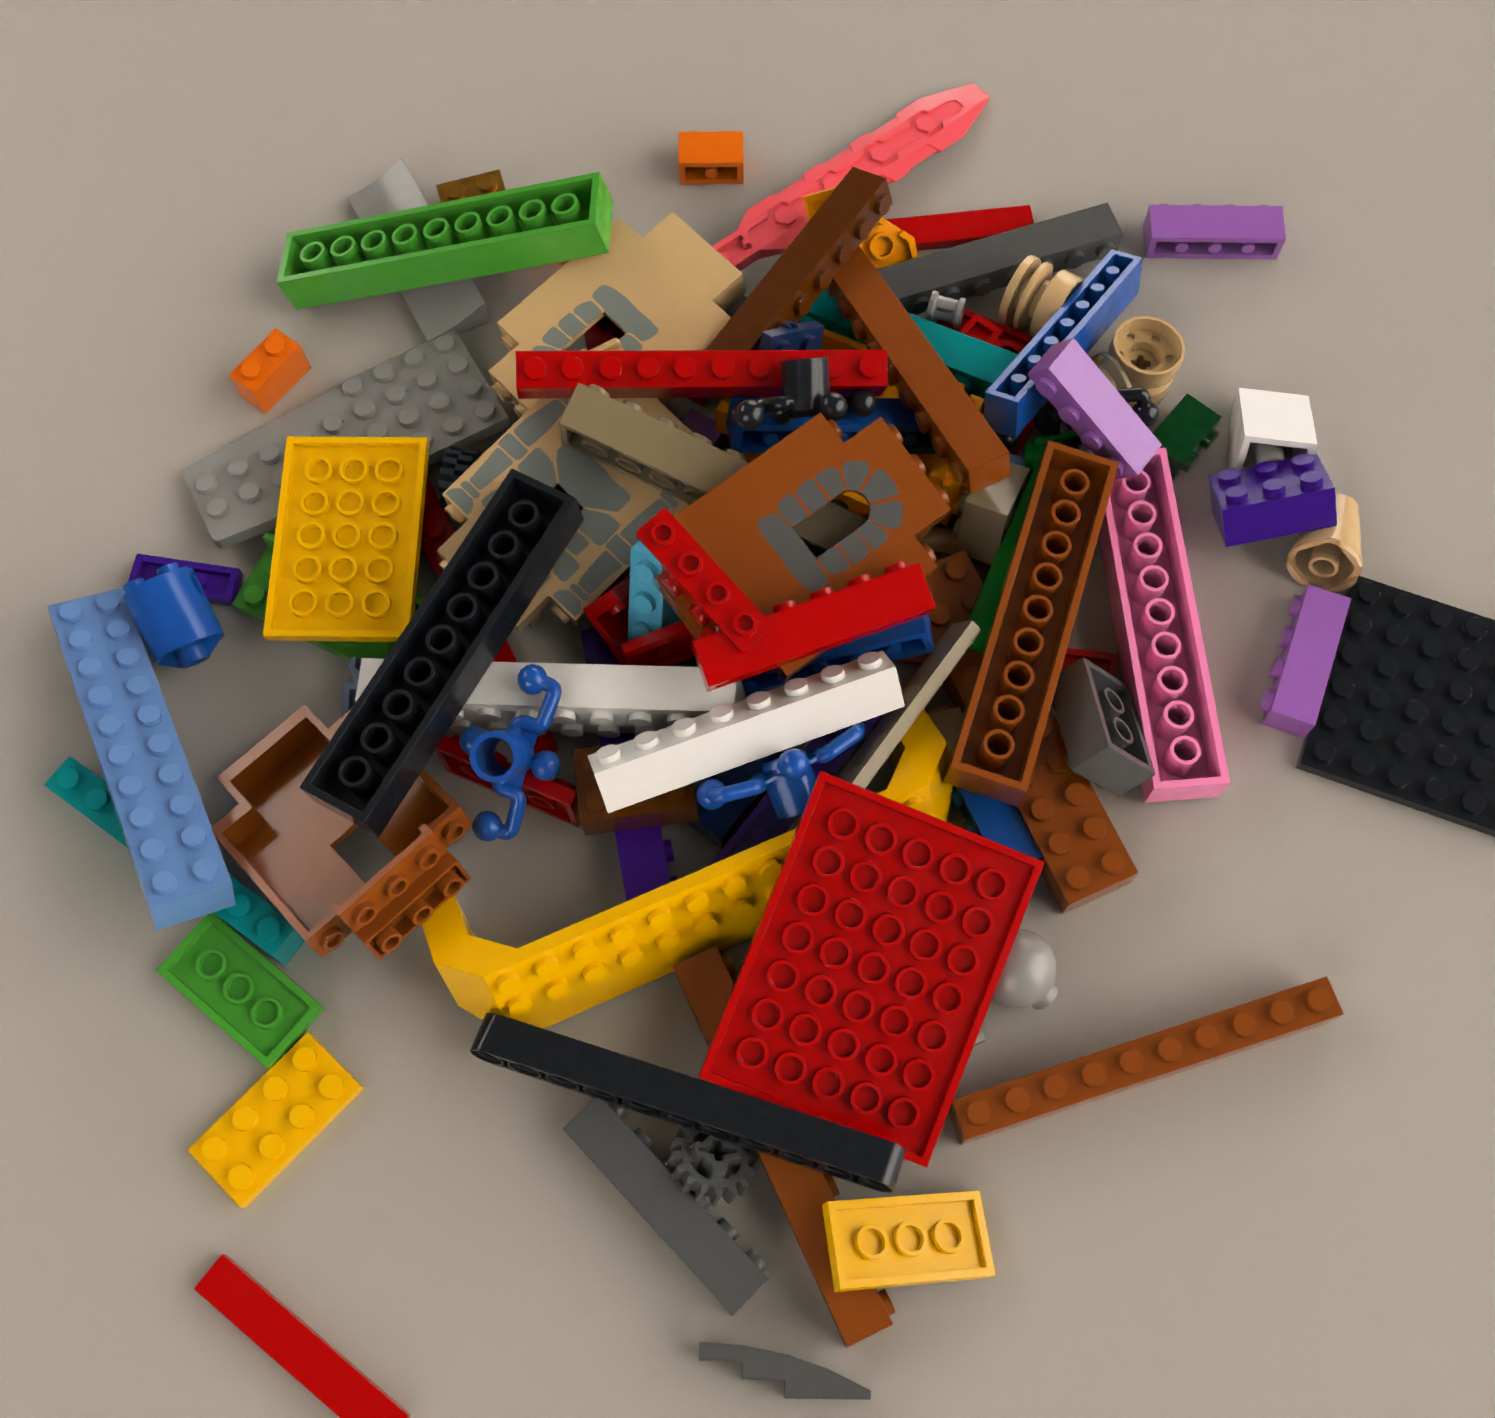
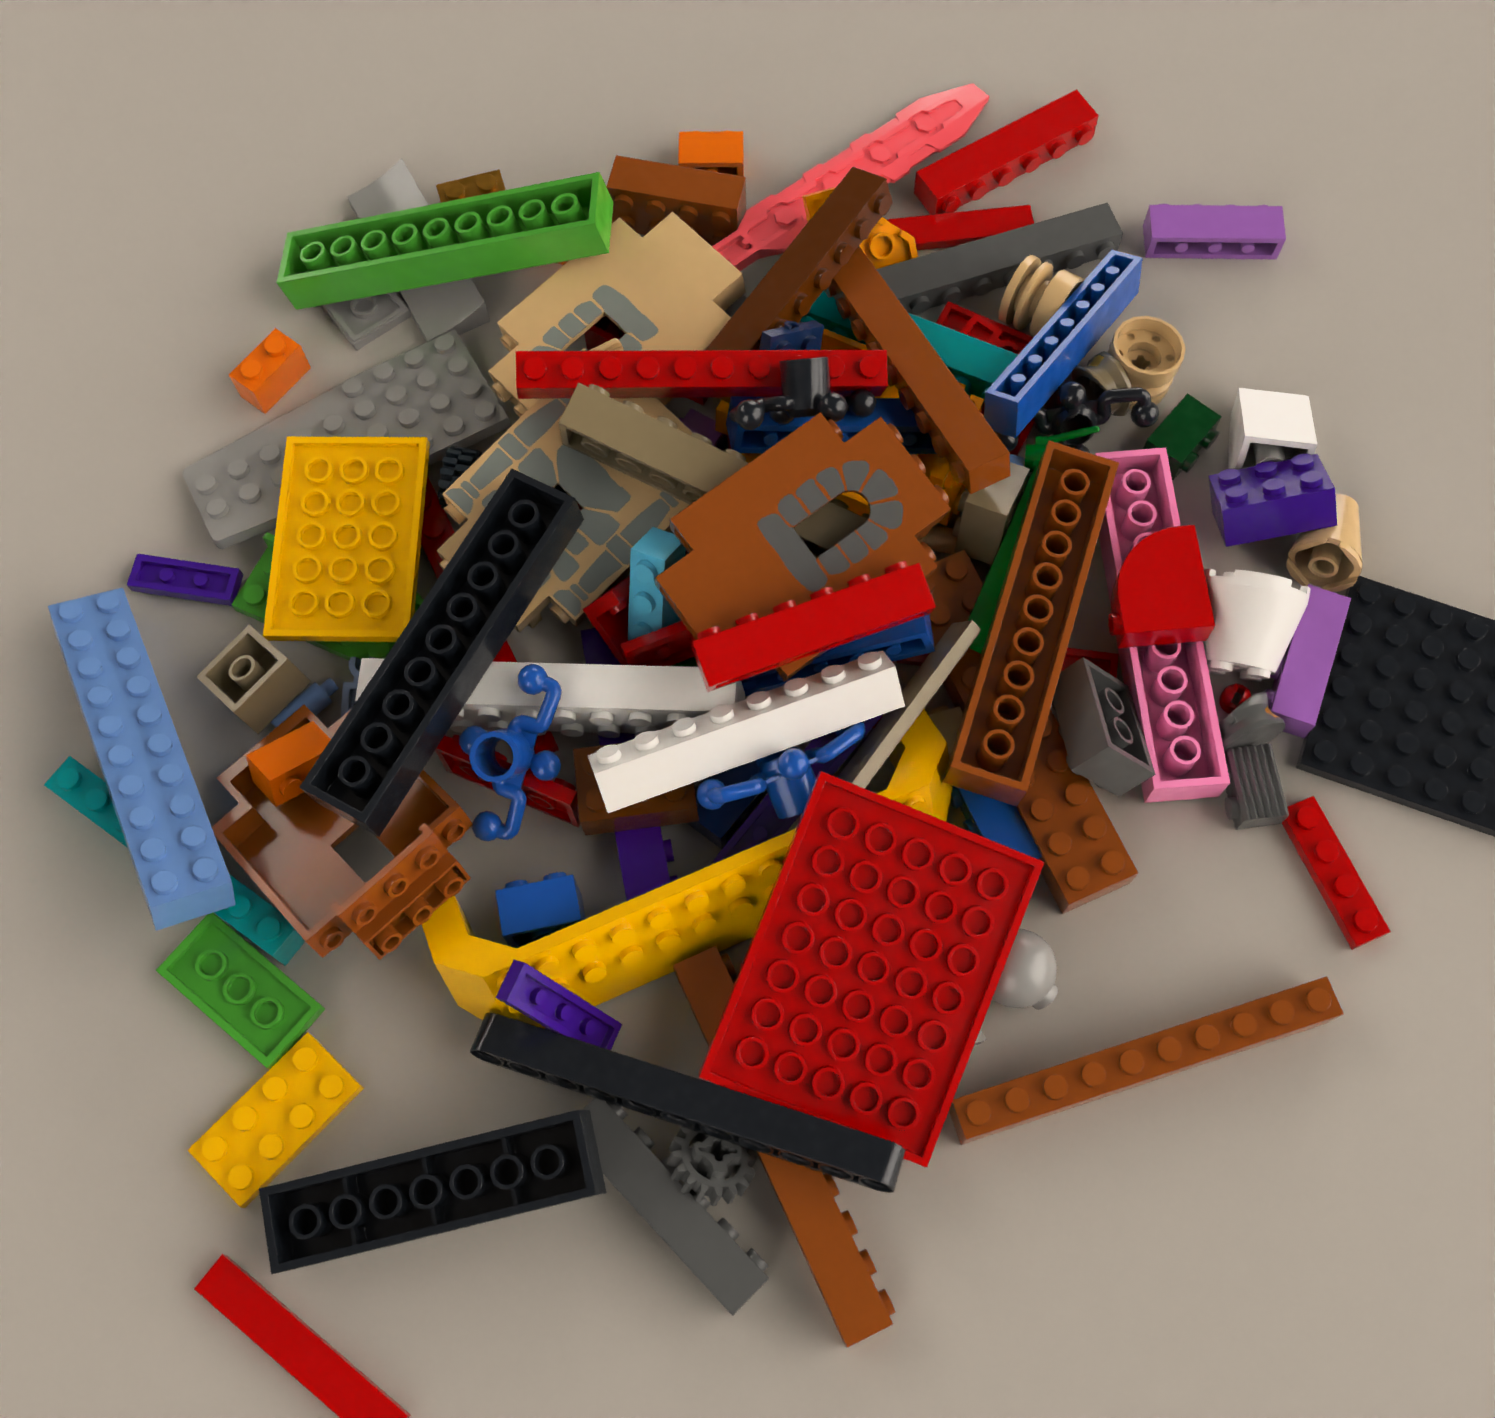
blue cylinder [122,562,225,668] -> none
red bracket [636,508,772,653] -> none
dark grey slope [699,1342,871,1400] -> none
yellow plate [822,1190,995,1292] -> none
light grey bush [926,290,967,328] -> none
brick [1027,338,1162,480] -> none
none -> dark tan brick [196,624,311,734]
none -> orange brick [246,721,331,807]
none -> black brick [259,1109,606,1274]
none -> medium blue cylinder [271,678,339,728]
none -> light grey tile [321,292,412,351]
none -> blue brick [495,872,586,948]
none -> dark purple plate [496,960,622,1050]
none -> dark orange brick [607,155,746,246]
none -> red brick [913,89,1099,215]
none -> red brick [1108,525,1215,648]
none -> white cone [1203,569,1311,682]
none -> red hinge [1219,683,1252,714]
none -> dark grey hat [1219,691,1286,752]
none -> dark grey brick [1224,743,1289,830]
none -> red plate [1282,796,1391,950]

